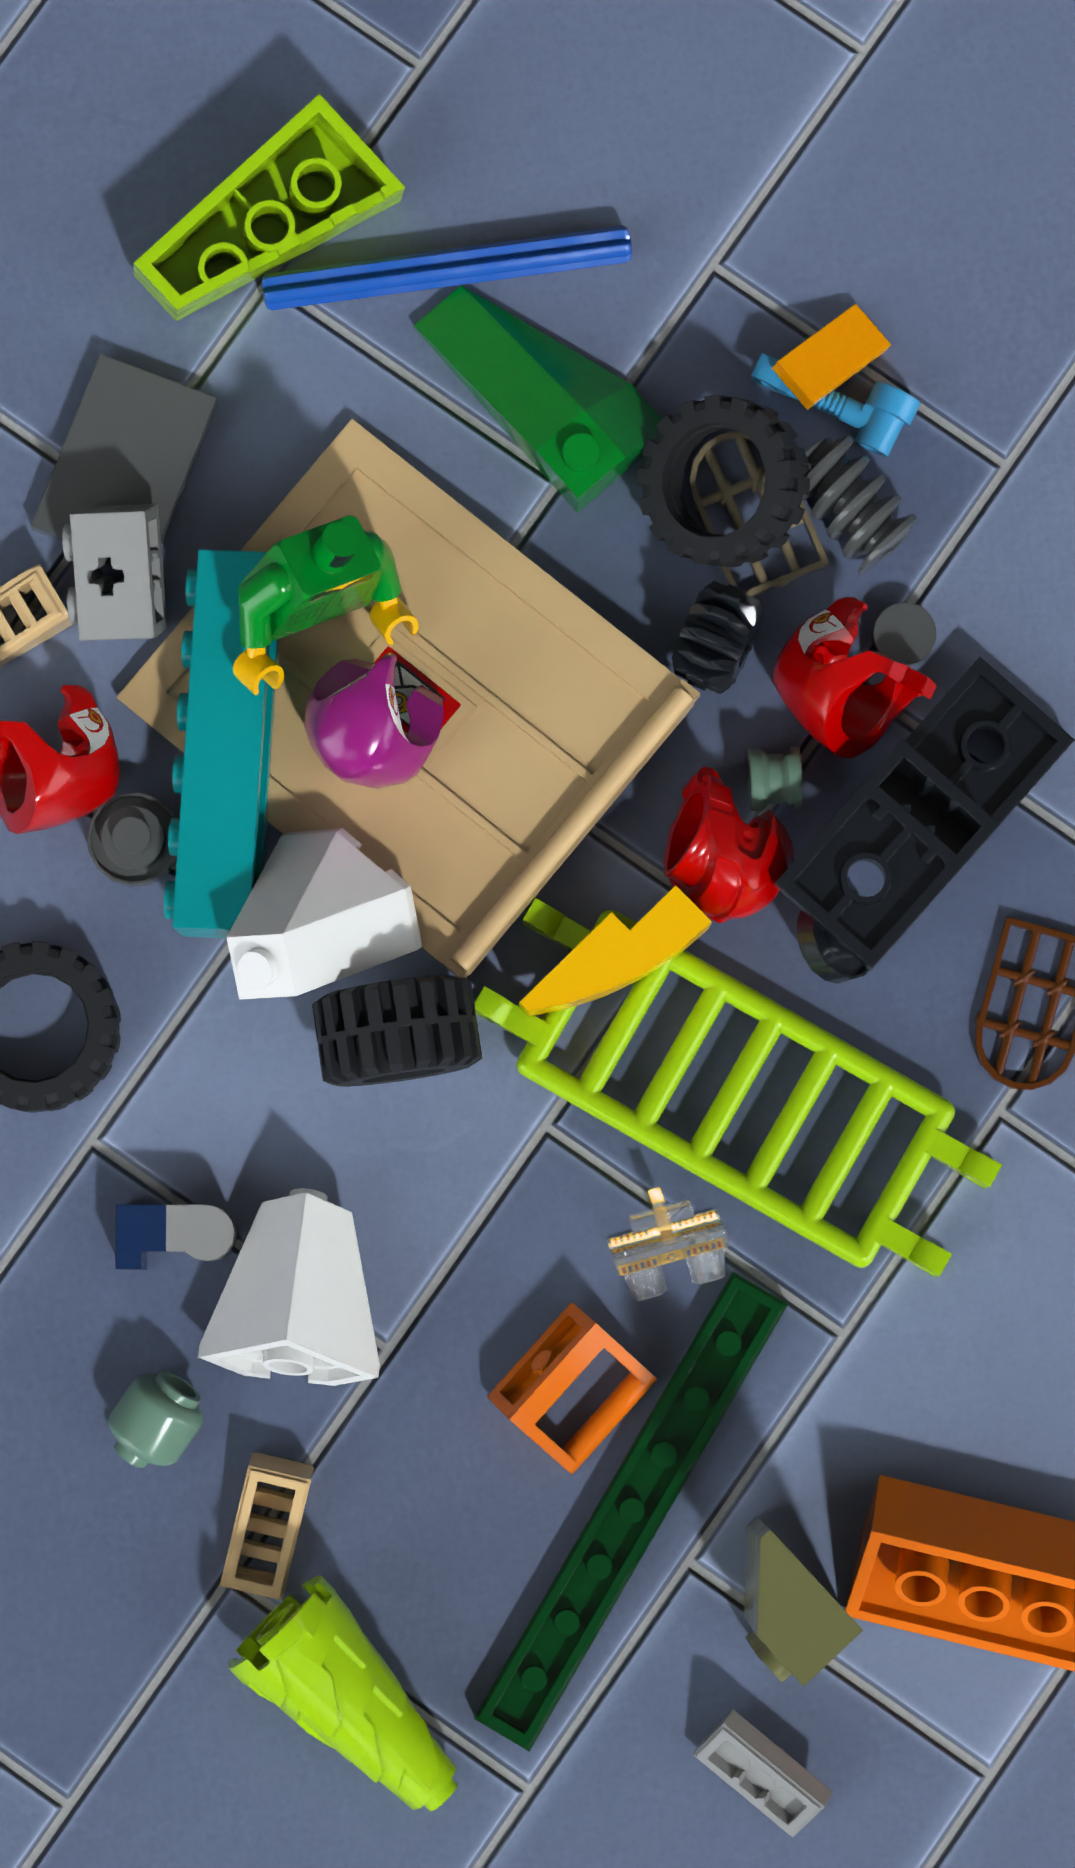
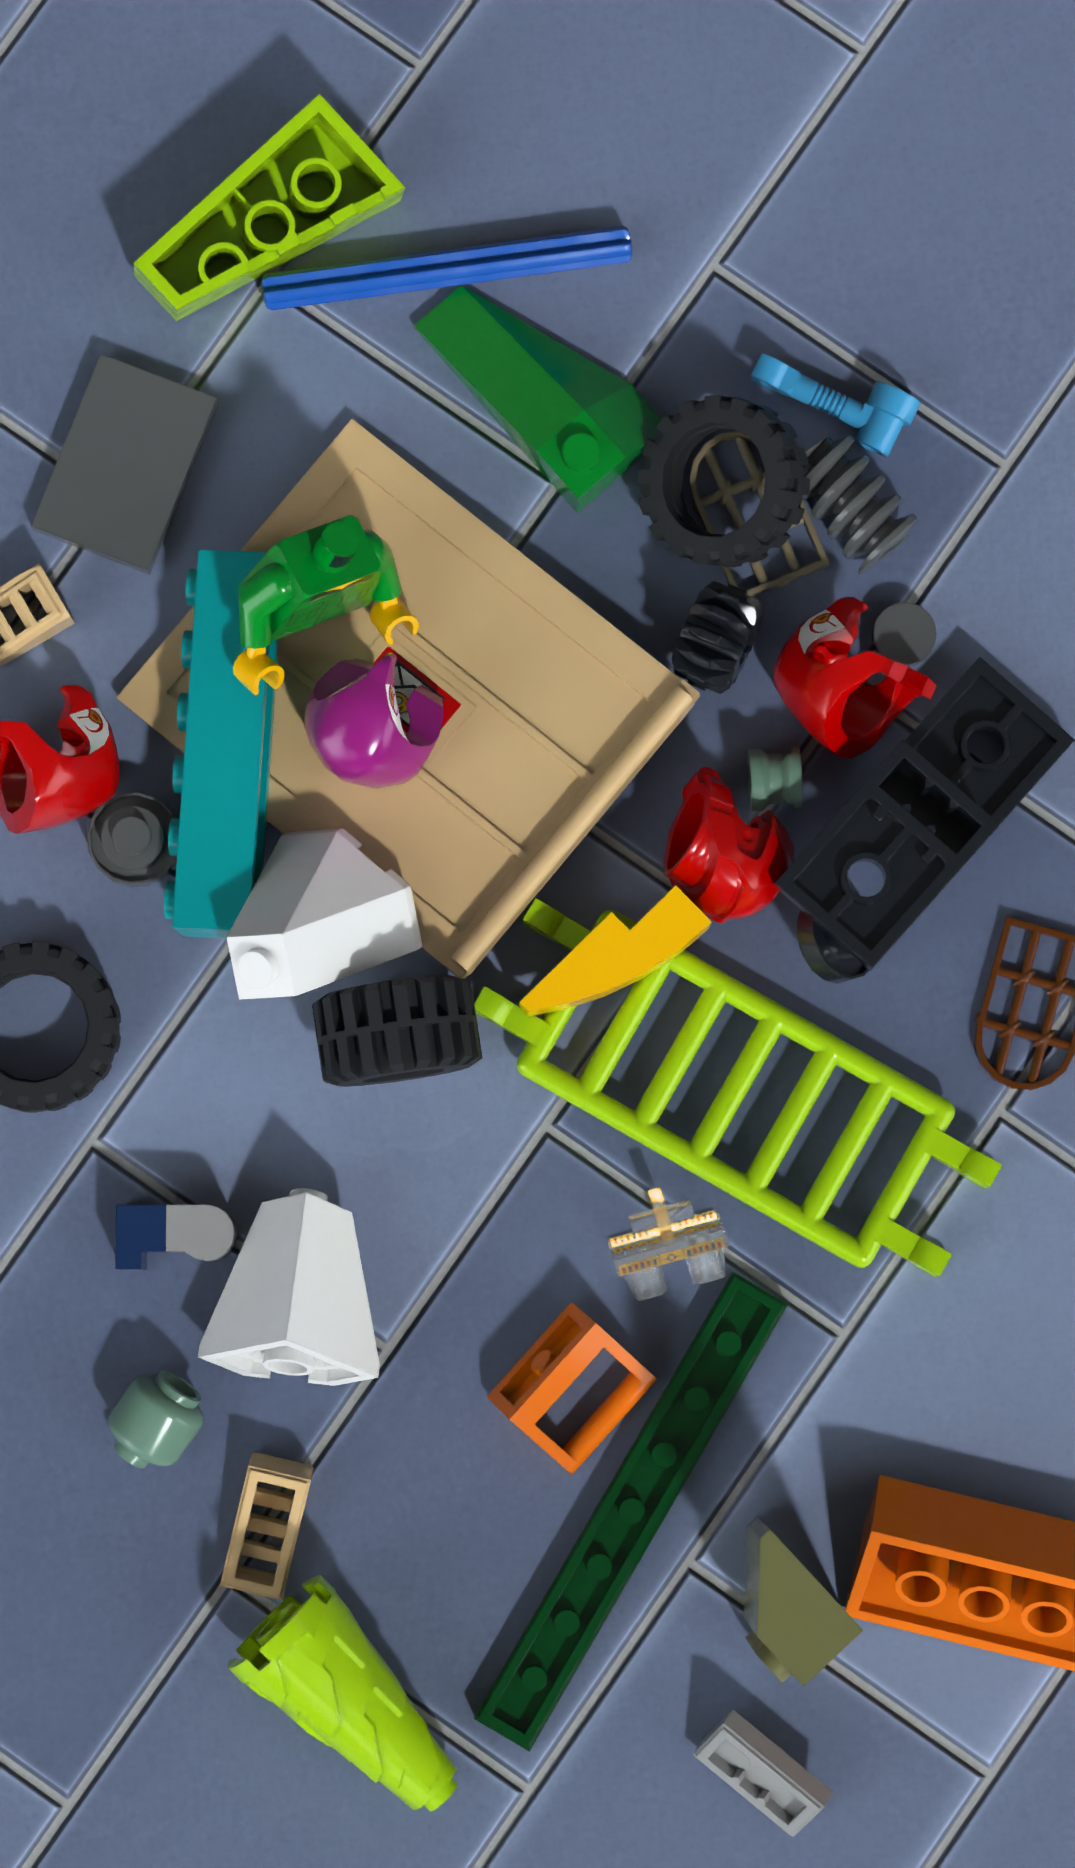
light grey brick [62,504,167,641] -> none
light orange piece [772,304,891,410] -> none

